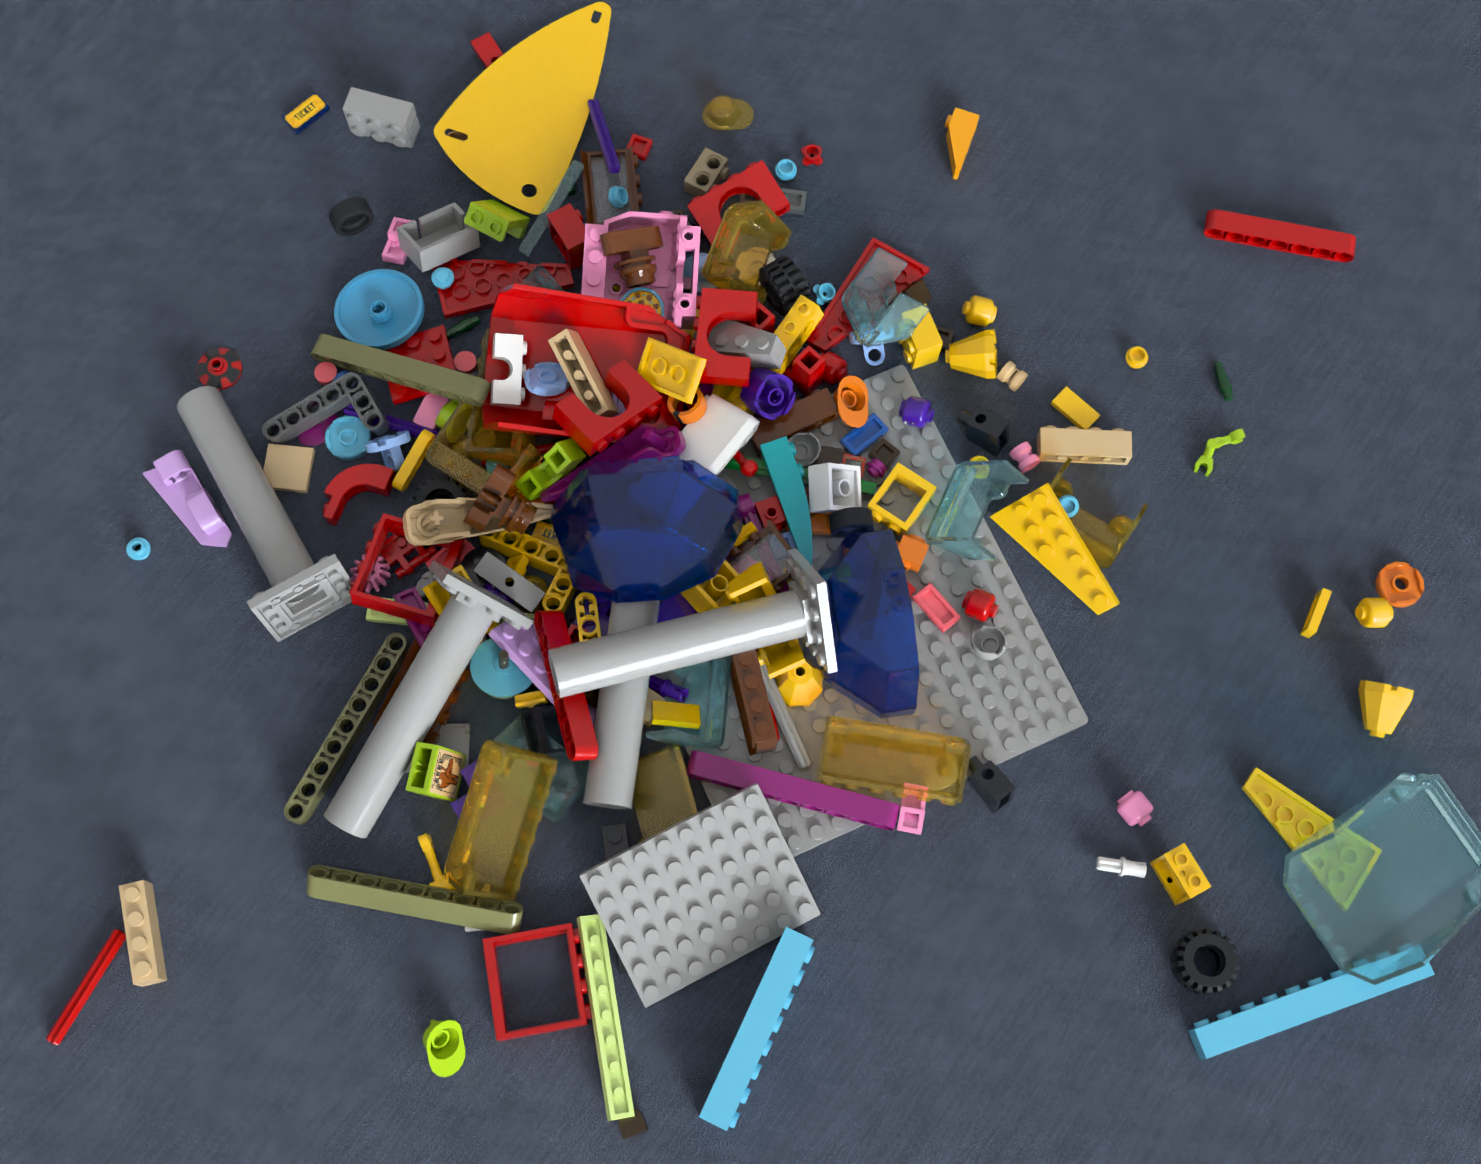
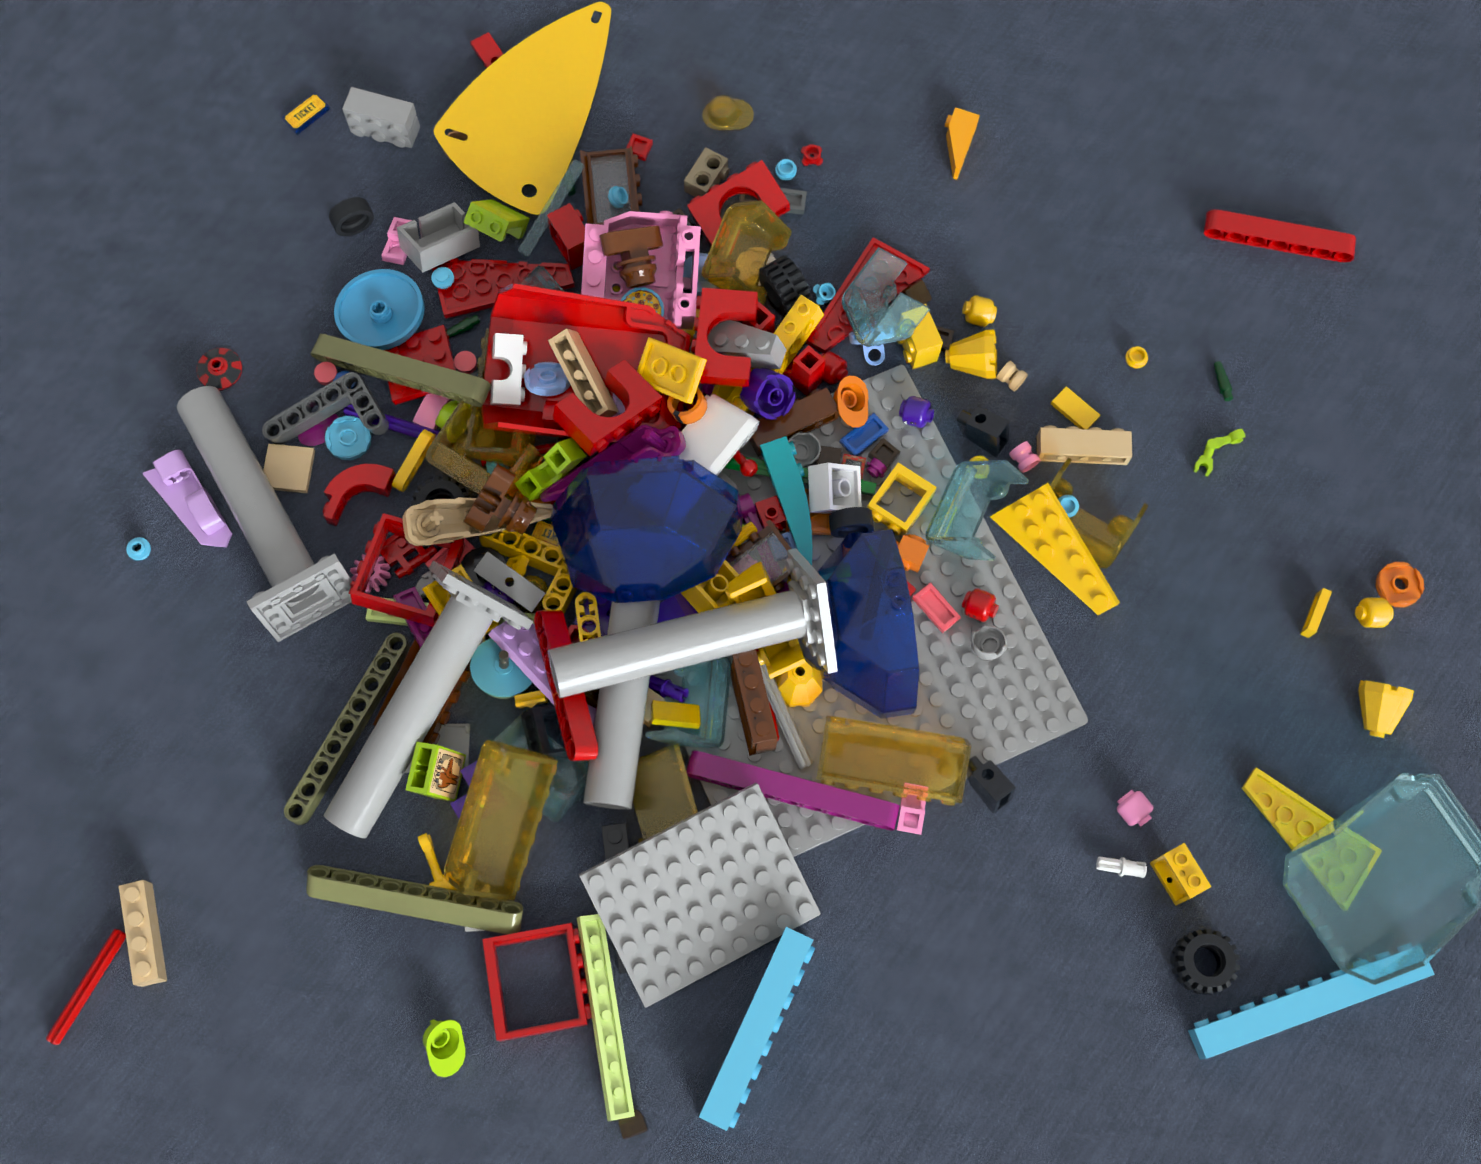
light blue tile [364,430,411,472] -> none
dark purple axle [587,98,620,174] -> none

